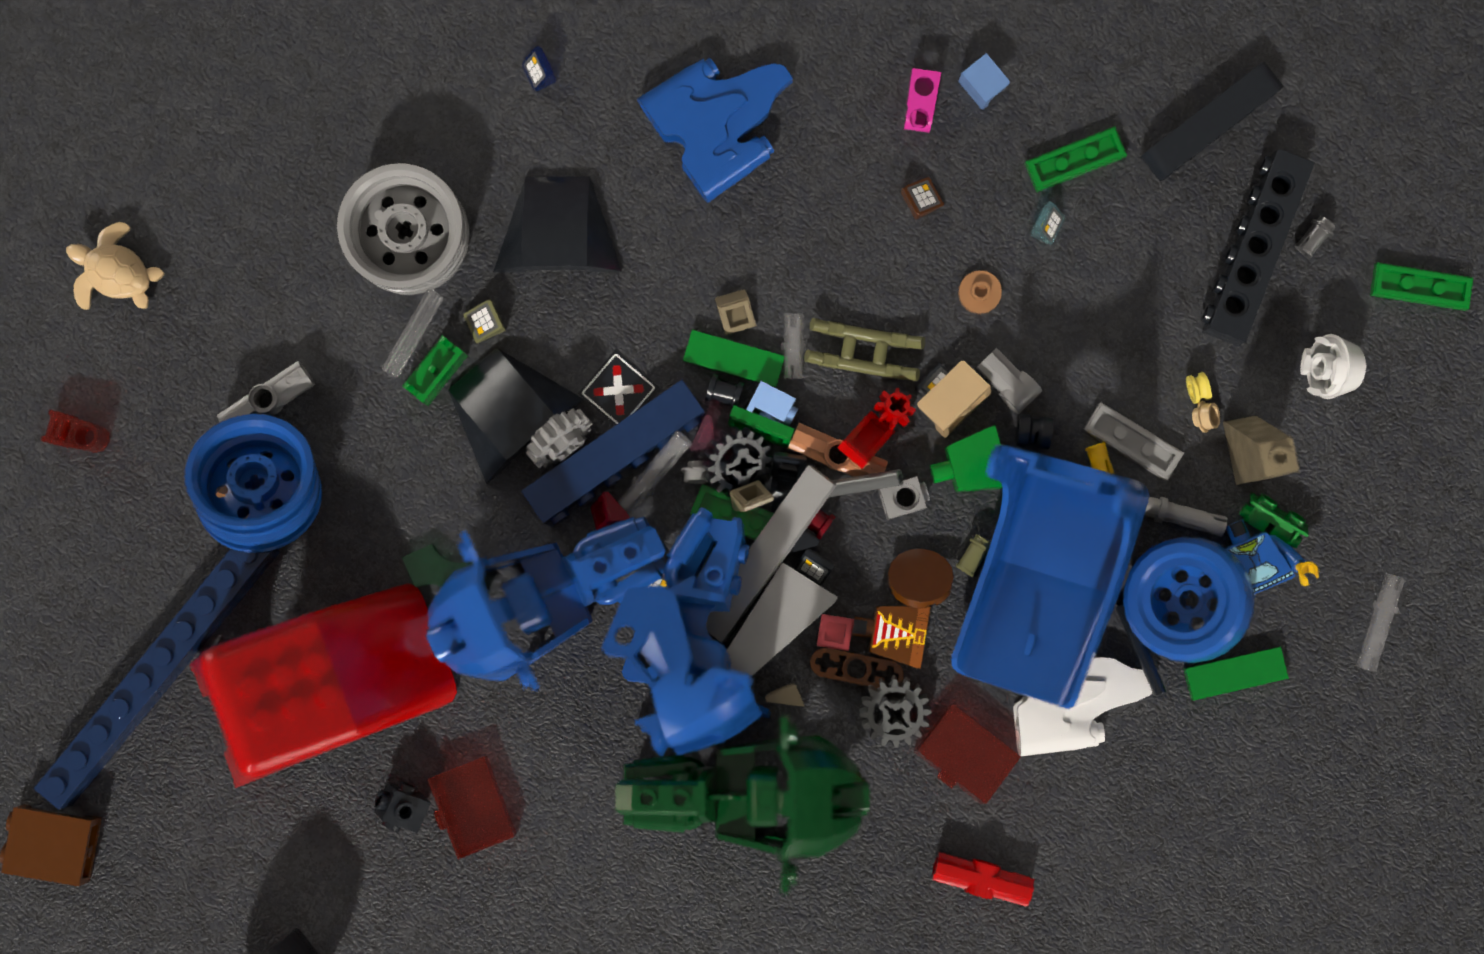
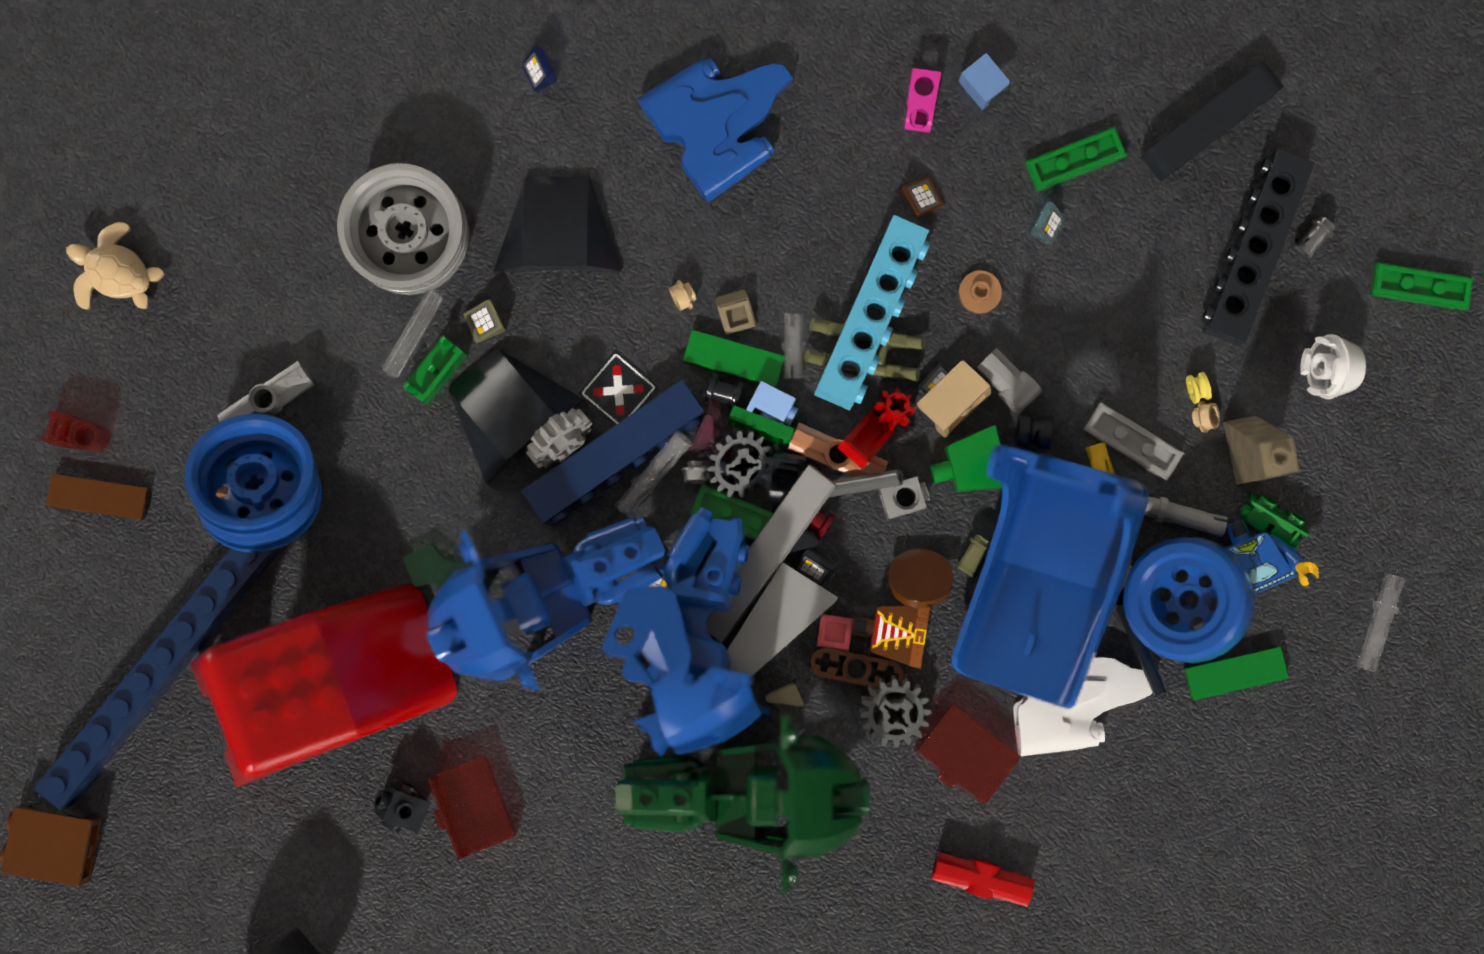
dark red slope [590,492,630,530] -> none
dark tan slope [730,480,774,512] -> none
none -> reddish brown tile [46,474,150,520]
none -> tan plate [669,280,696,311]
none -> medium azure brick [814,215,930,411]

